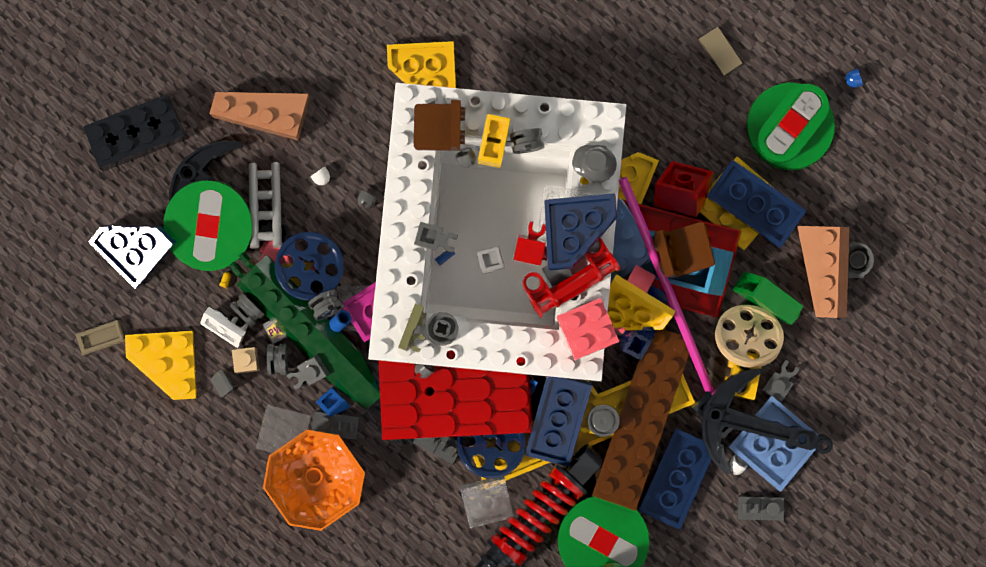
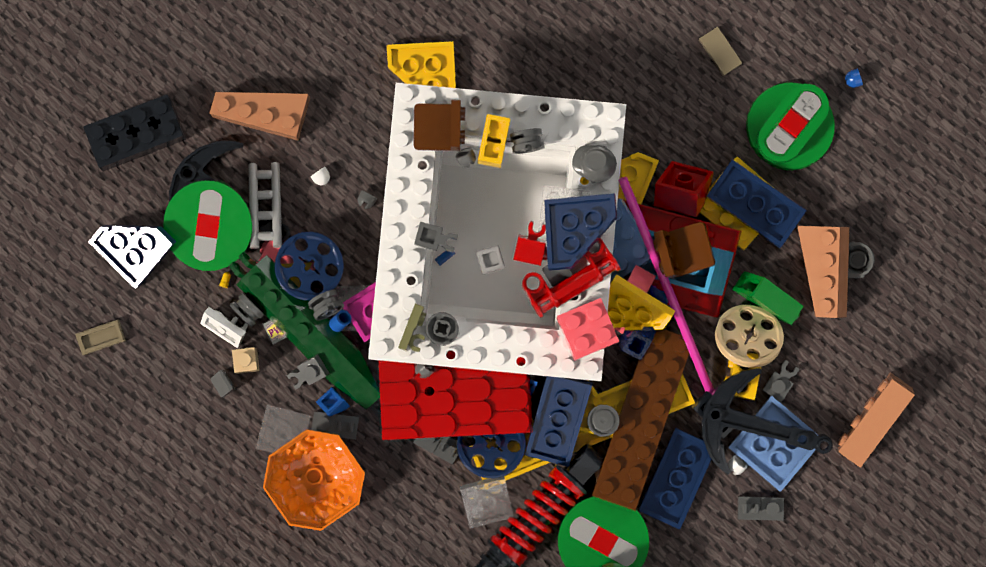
yellow plate [125,331,197,400] -> none
dark grey wheel [267,344,288,376] -> none
none -> nougat wedge [837,372,915,468]

